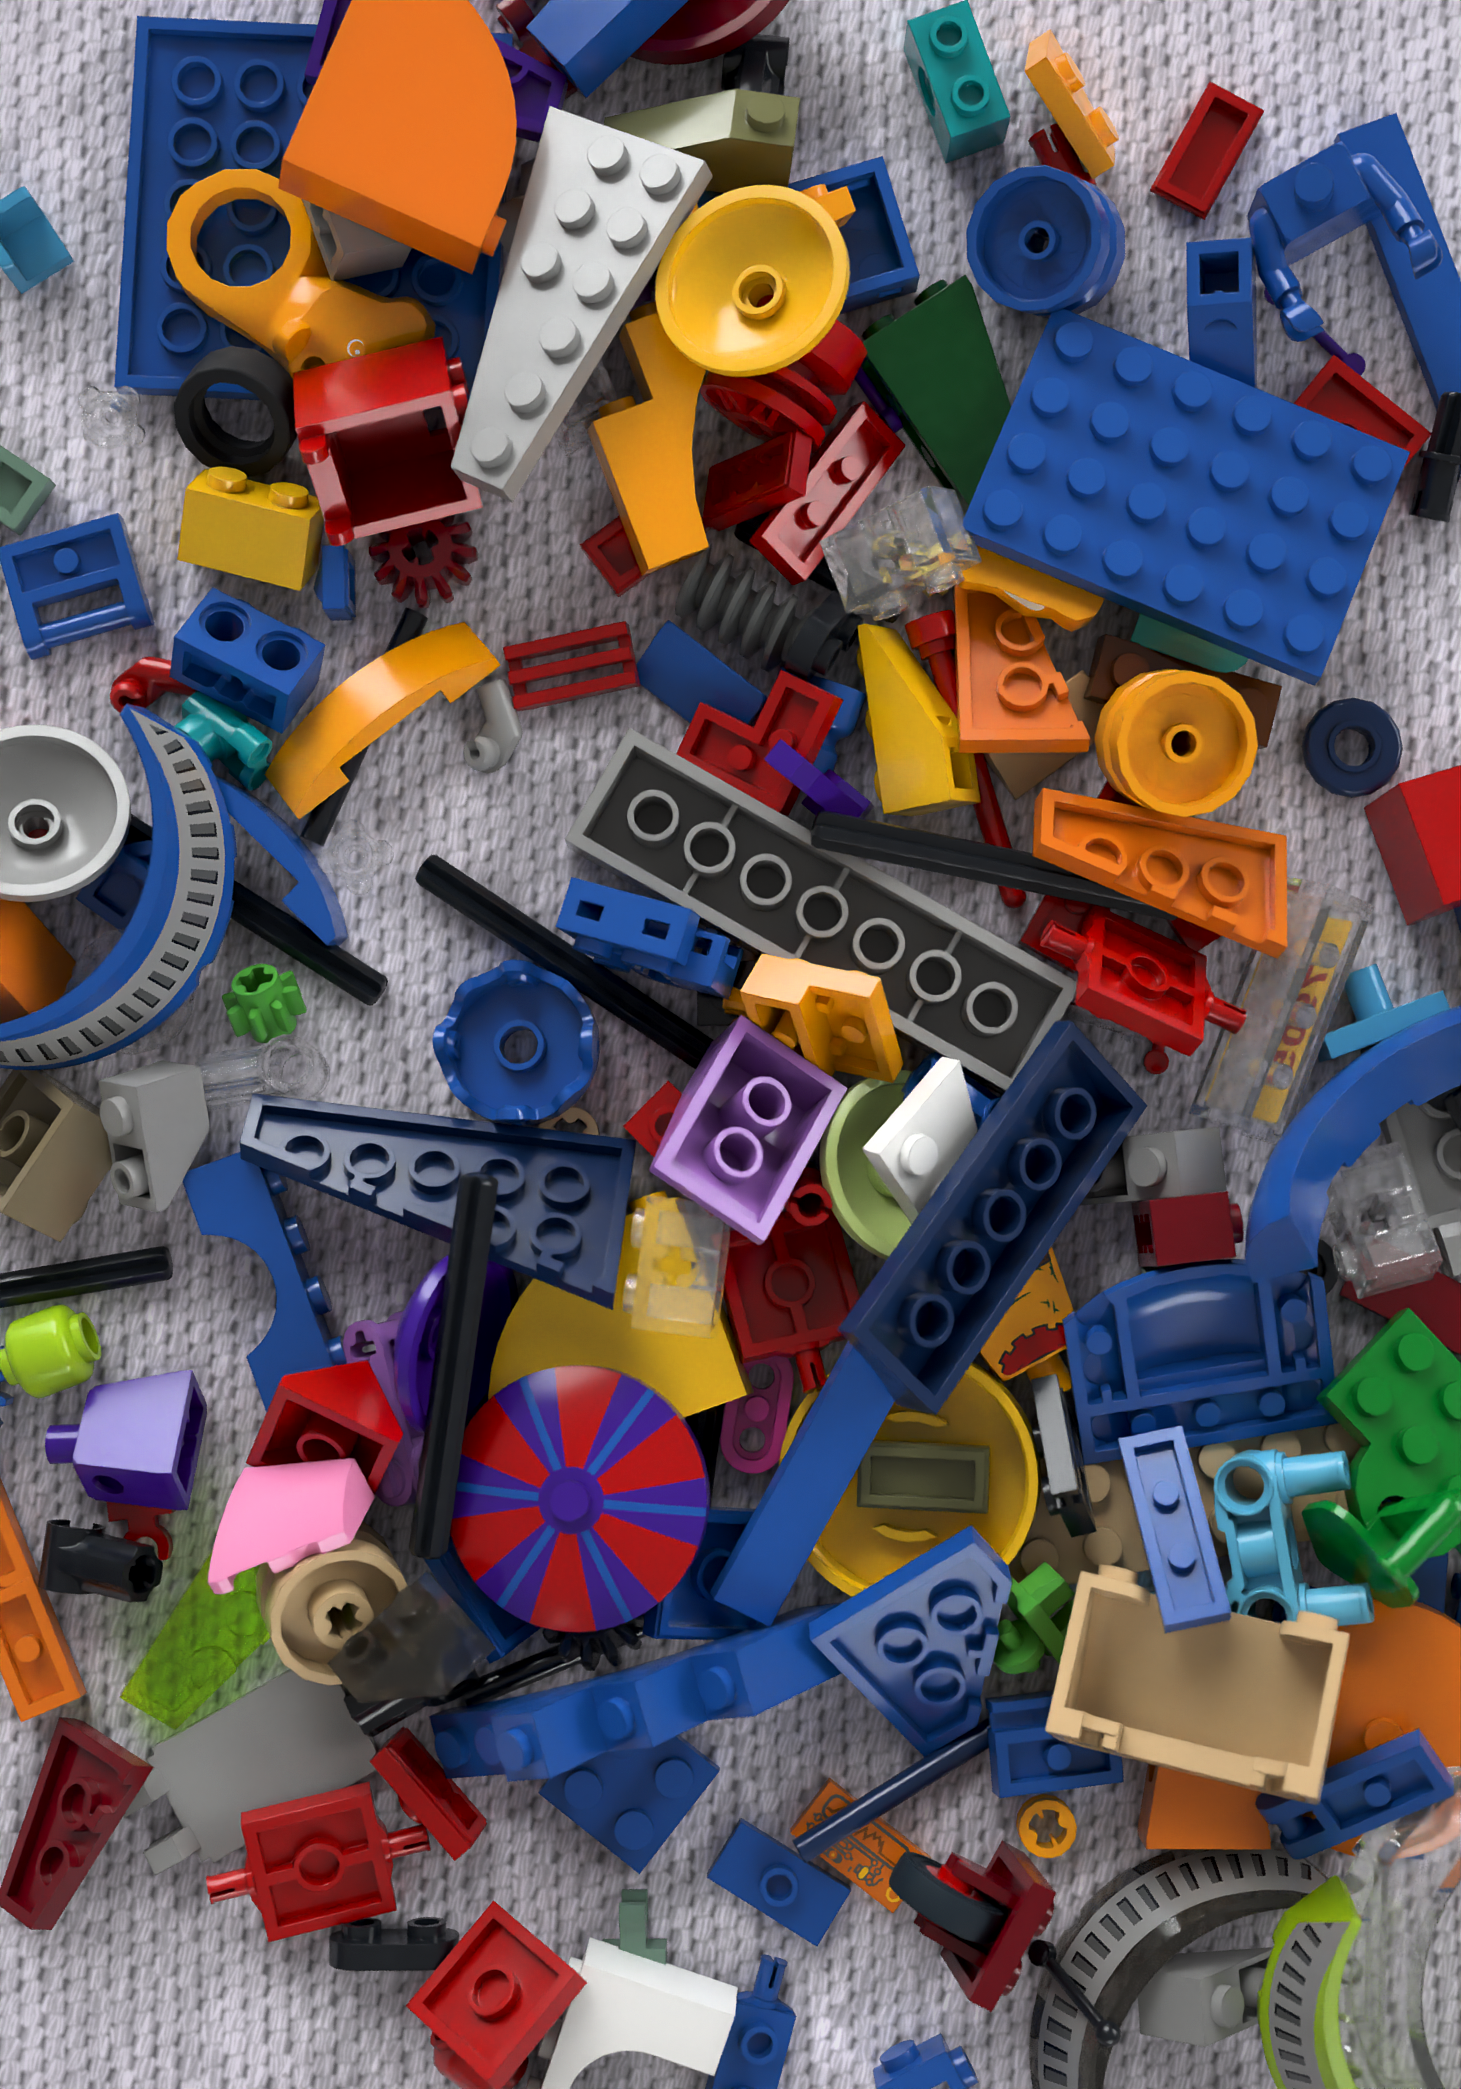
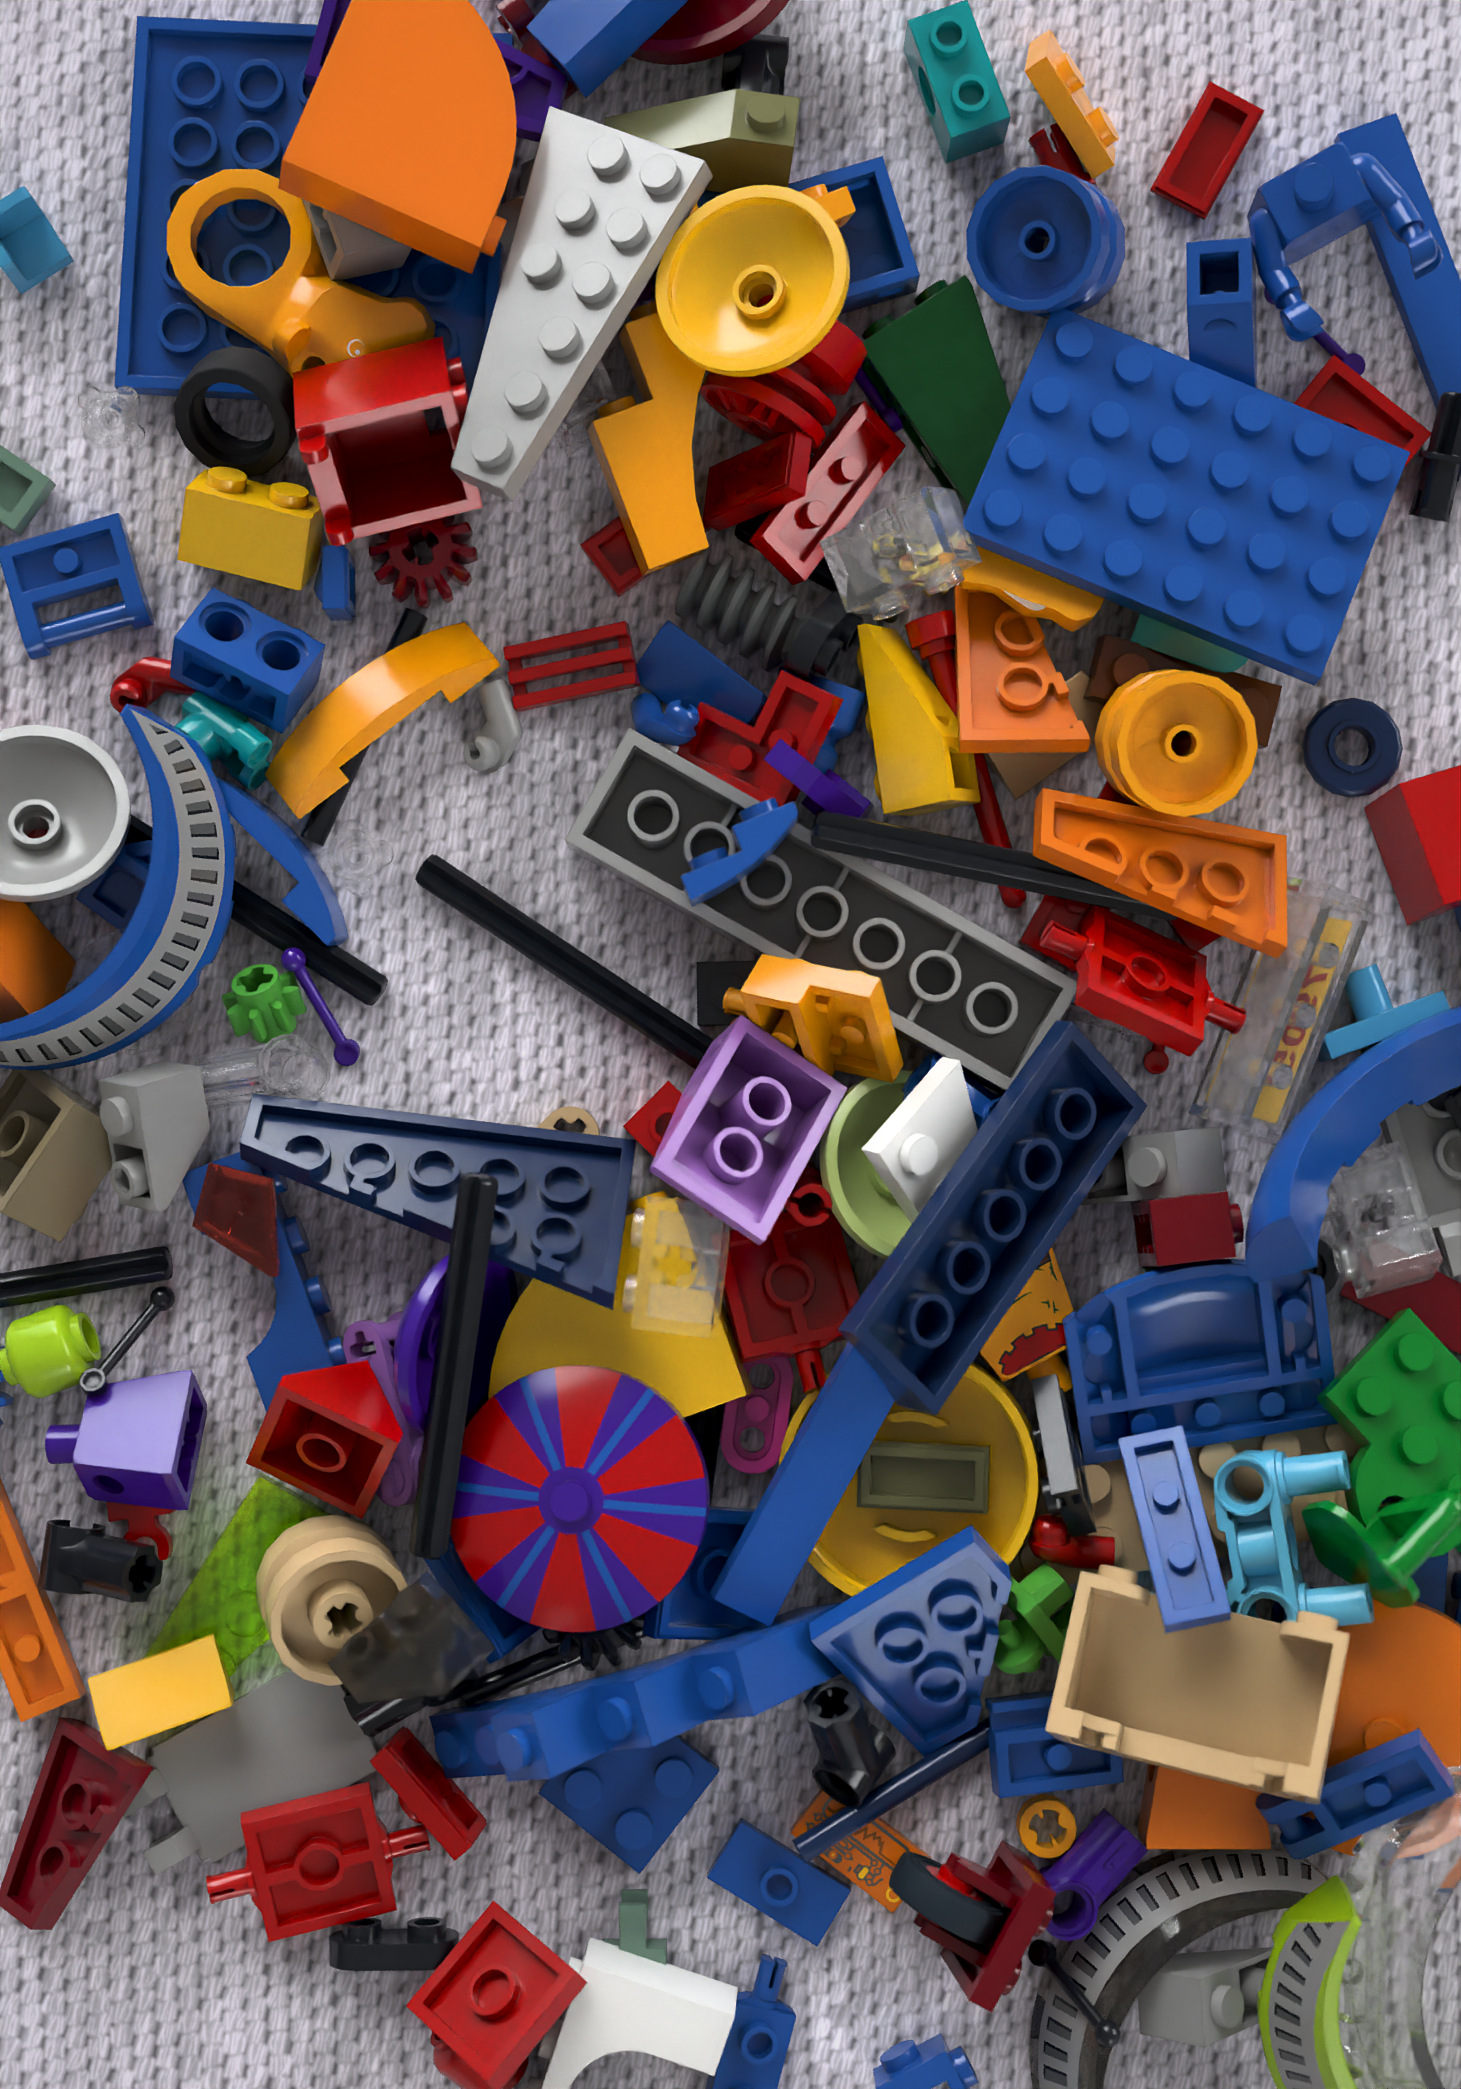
bright pink slope [208,1458,375,1595] -> none
blue plate [432,959,601,1126] -> none
blue piece [556,877,744,1000] -> none
none -> black hinge [80,1286,175,1397]
none -> yellow slope [88,1633,235,1751]
none -> clear red piece [192,1162,280,1277]
none -> dark purple hinge [281,947,360,1066]
none -> blue arm [630,693,700,746]
none -> blue slope [681,798,798,907]
none -> black piece [803,1678,896,1808]
none -> red arm [1028,1514,1115,1569]
none -> dark purple piece [1039,1808,1149,1941]

